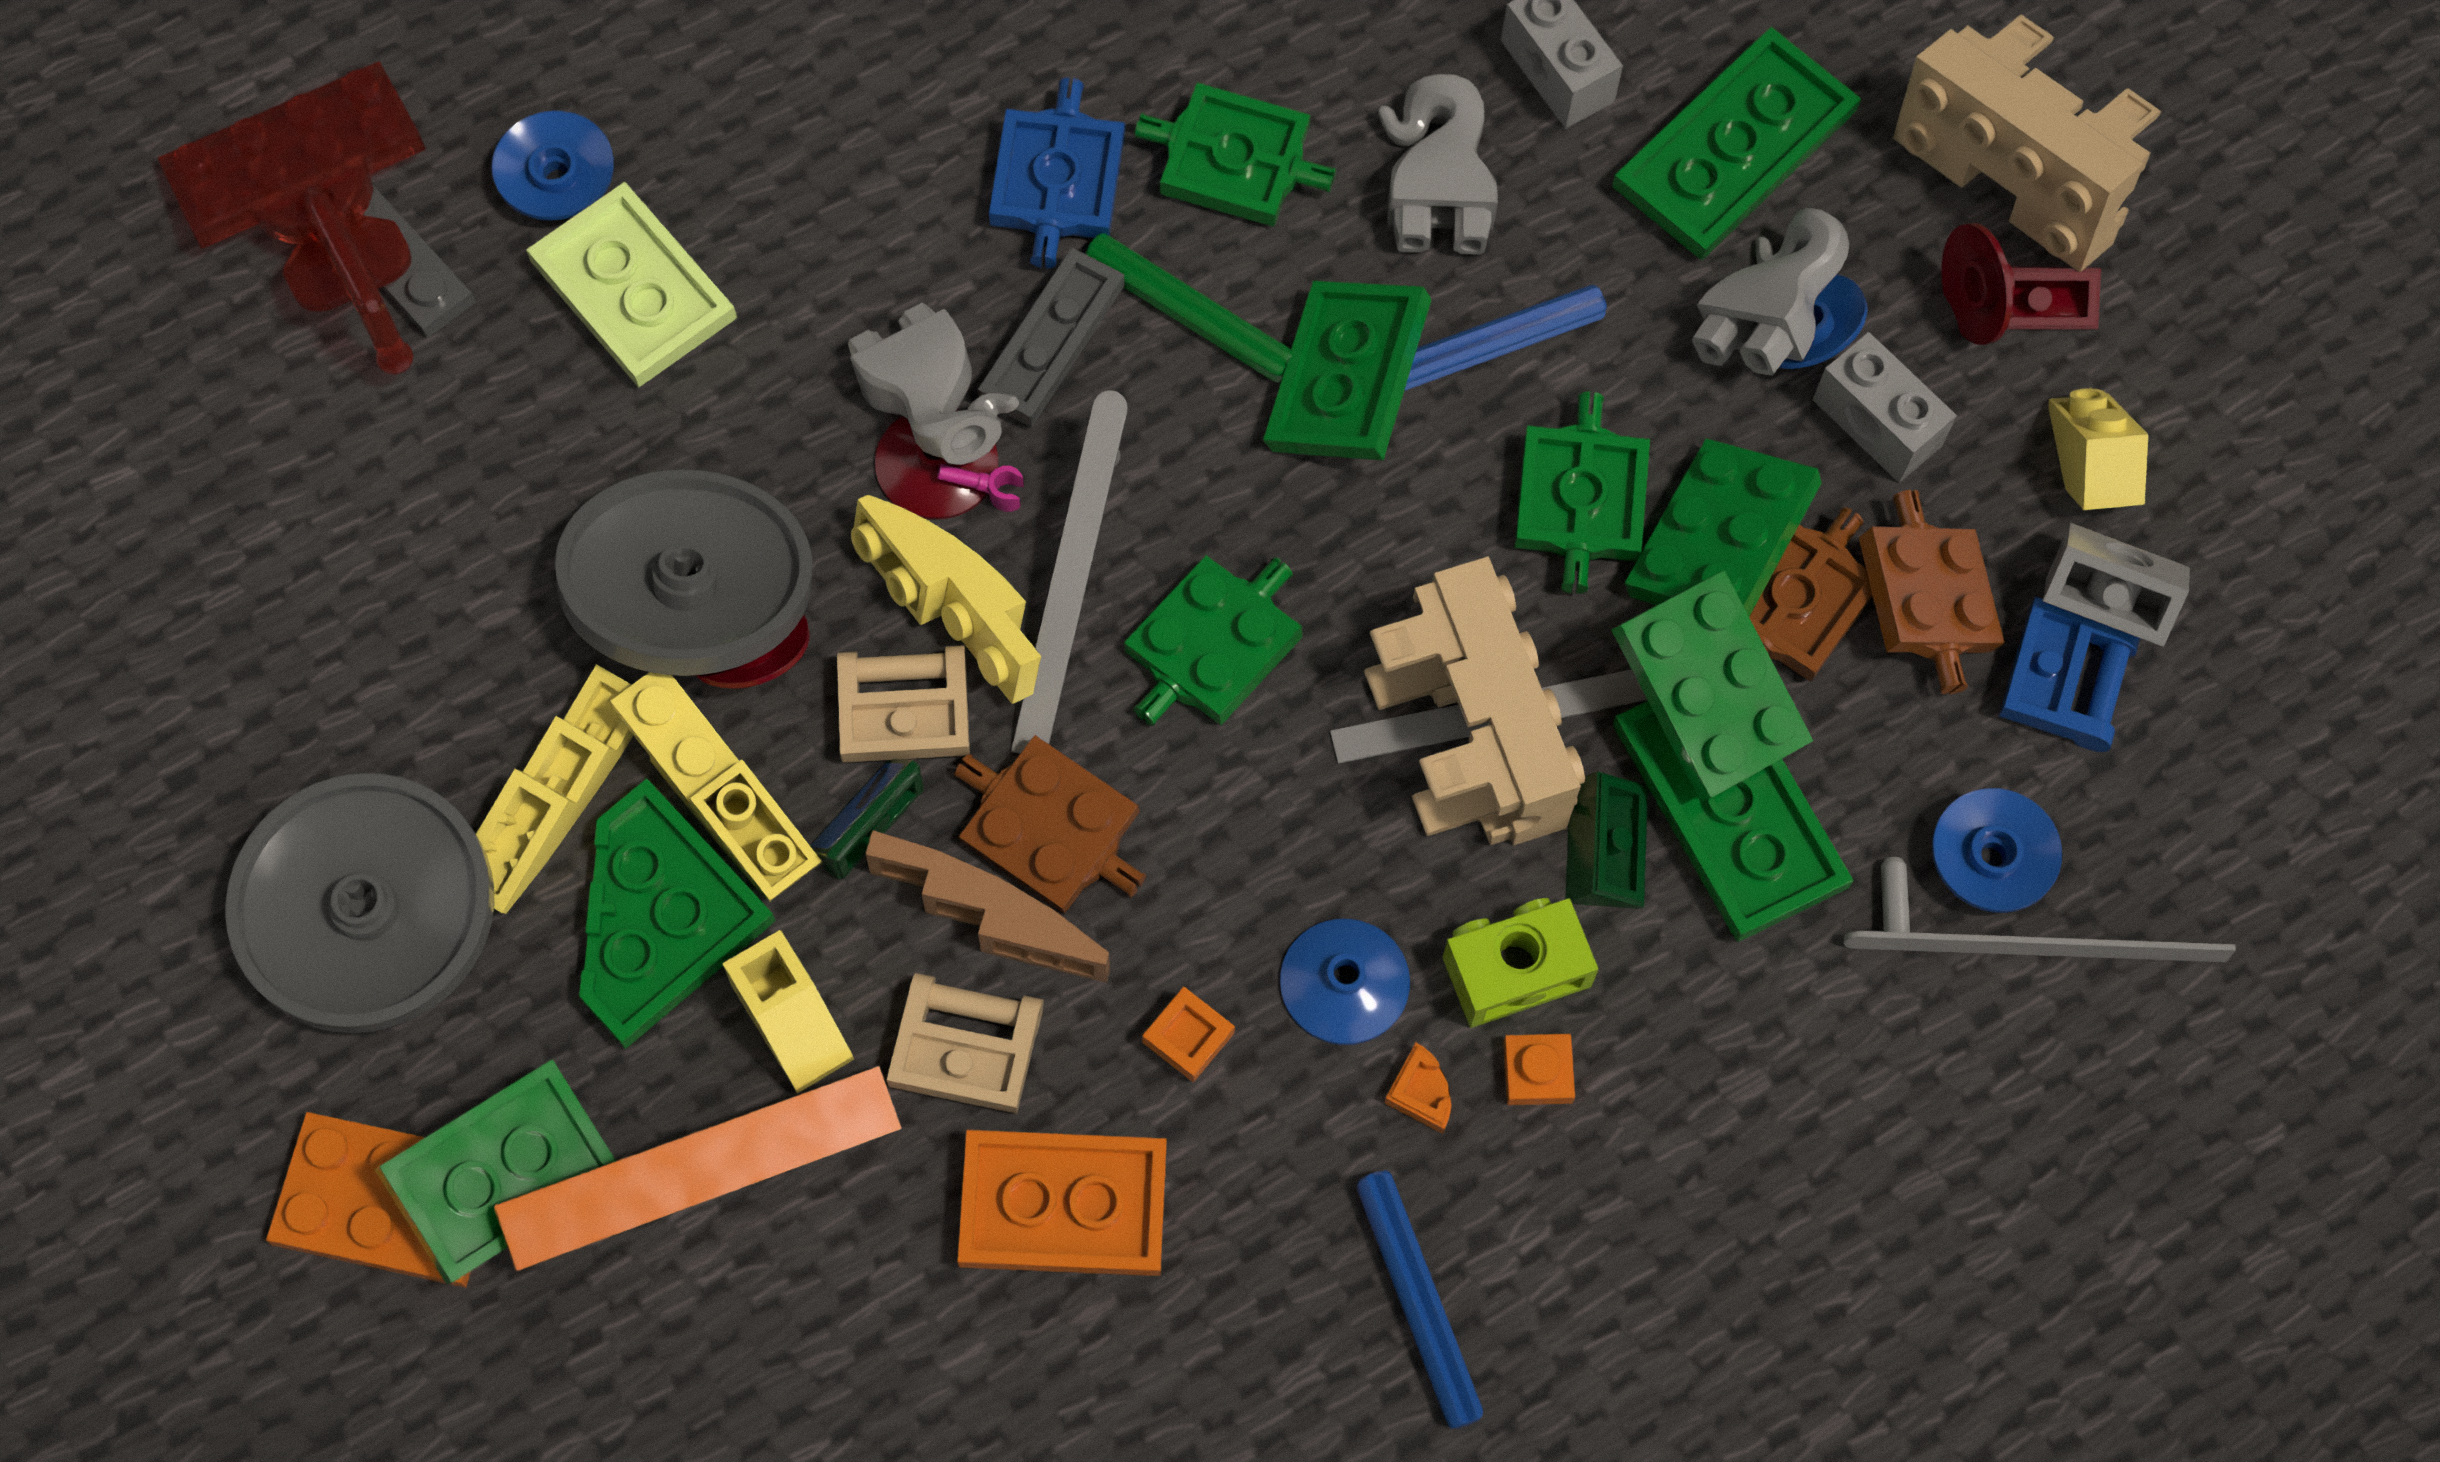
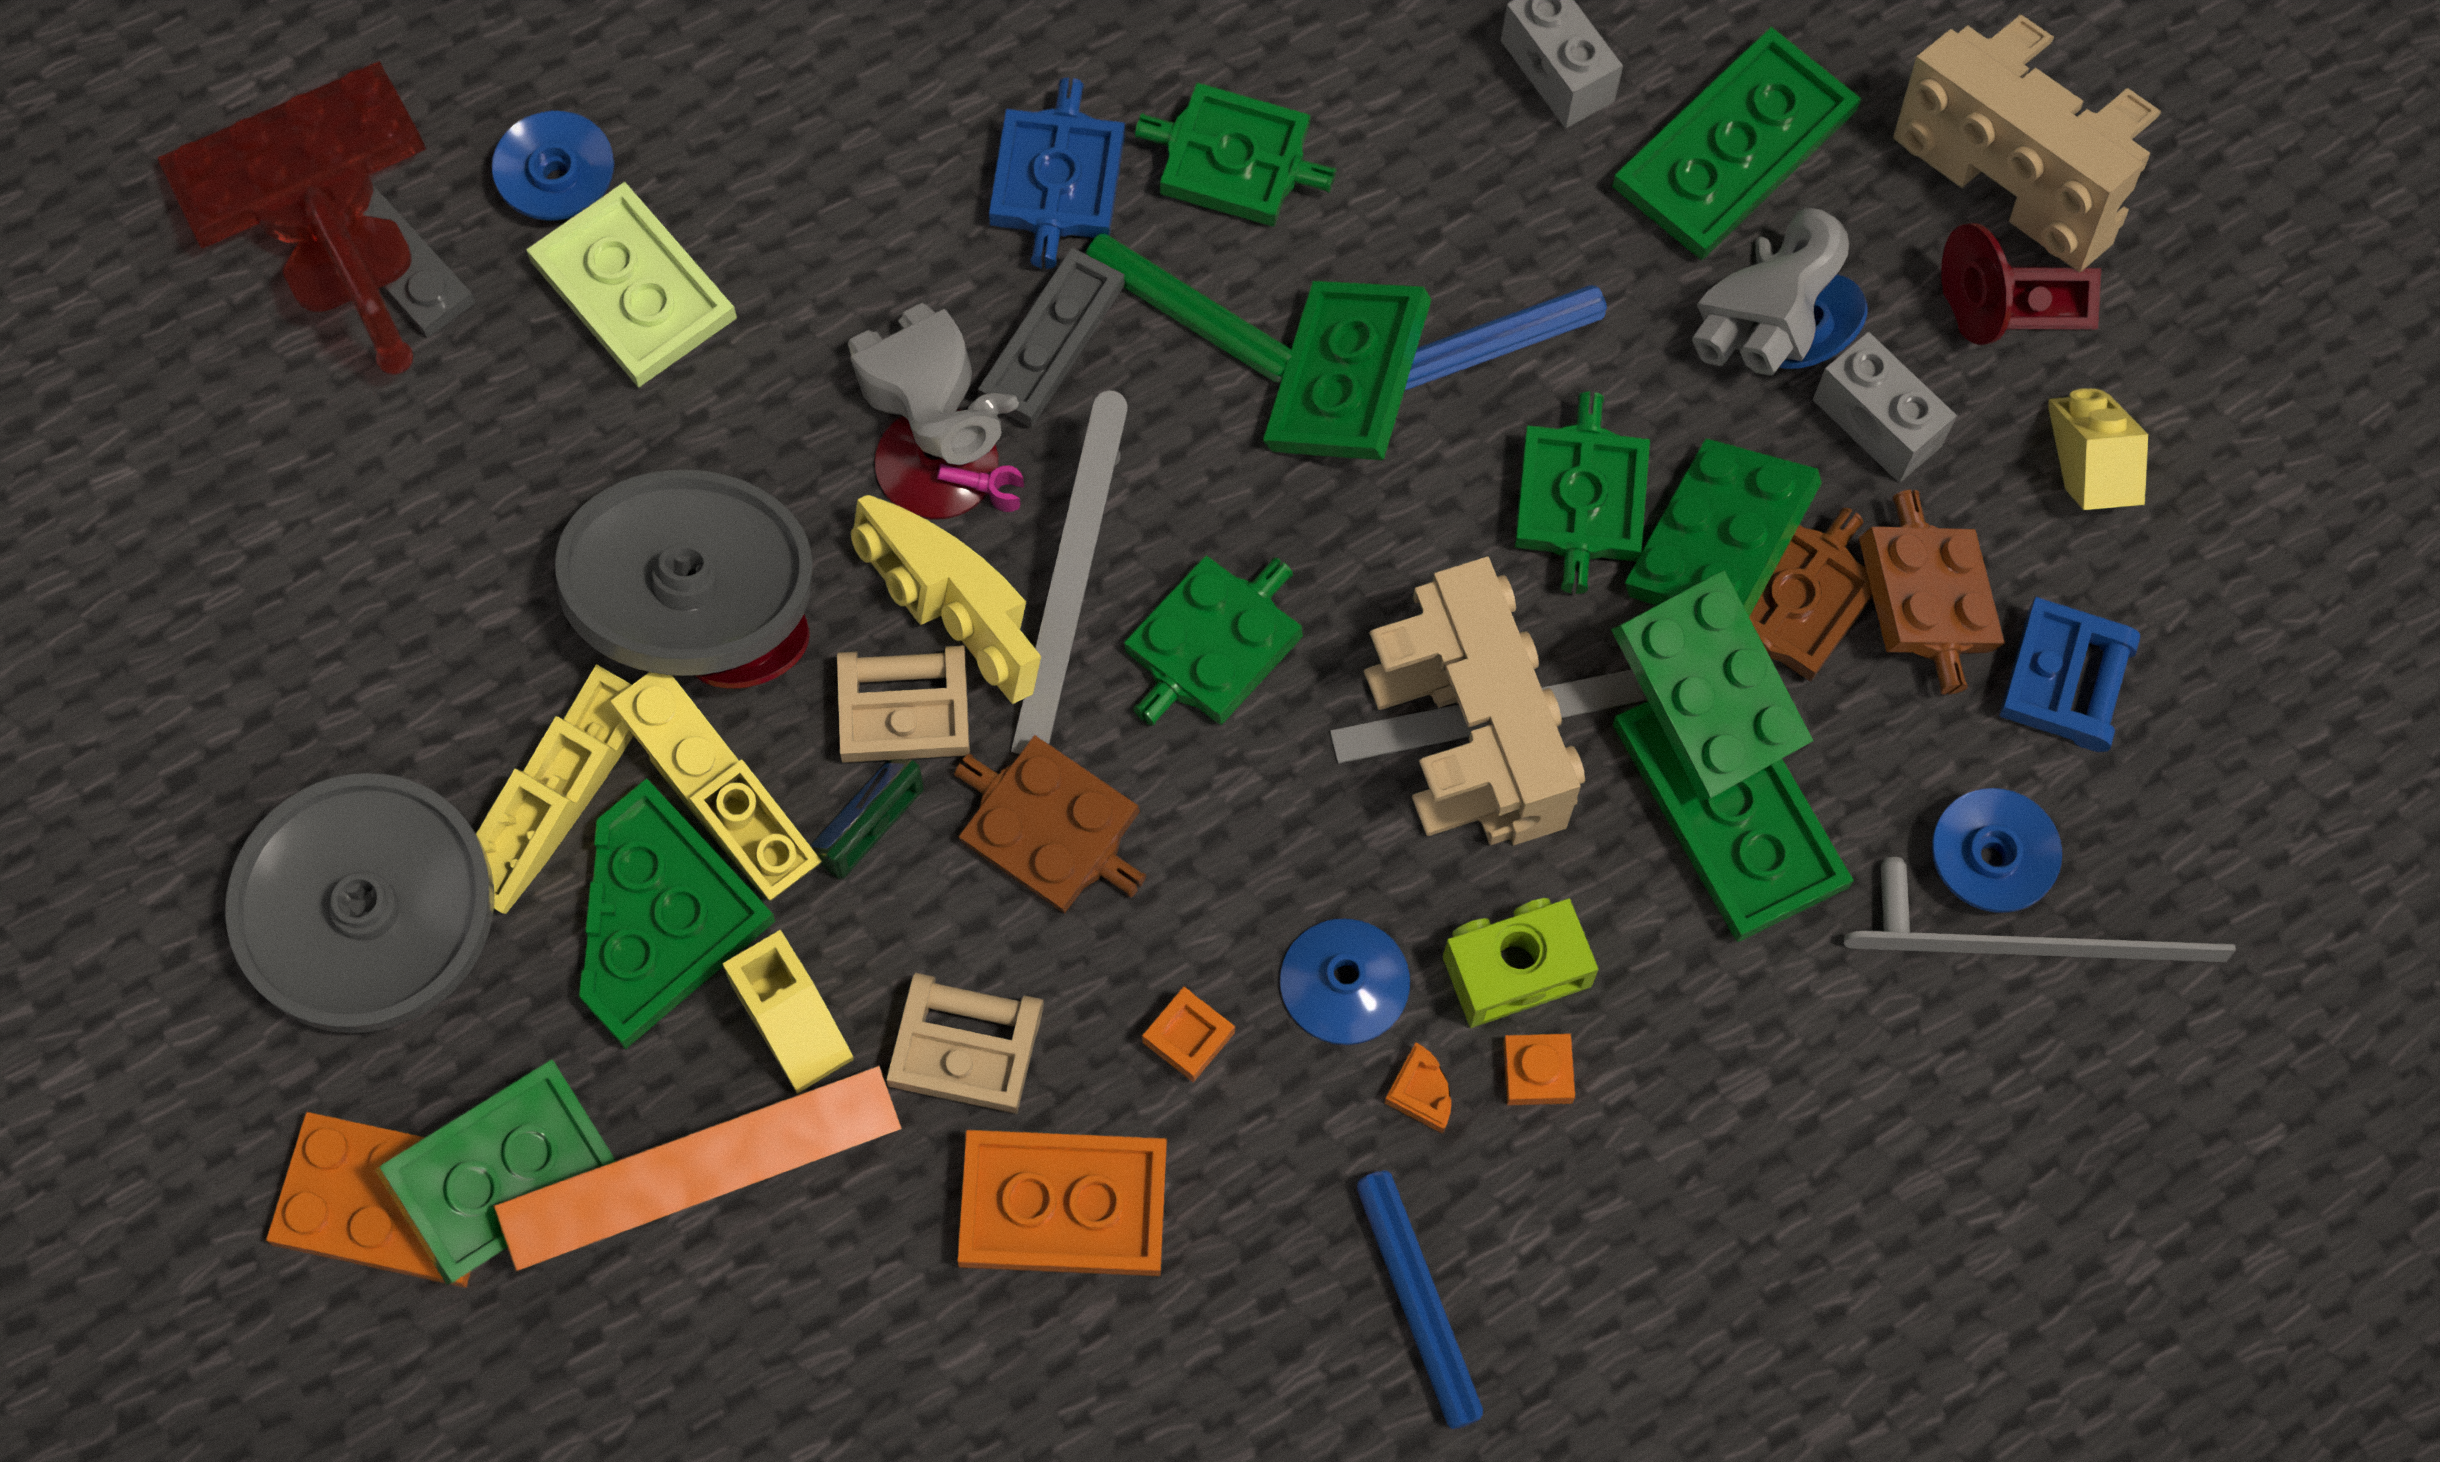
medium nougat slope [866,831,1110,983] -> none
light grey hips [1378,74,1498,255] -> none
dark green slope [1565,771,1648,909] -> none
light grey brick [2043,523,2190,647] -> none

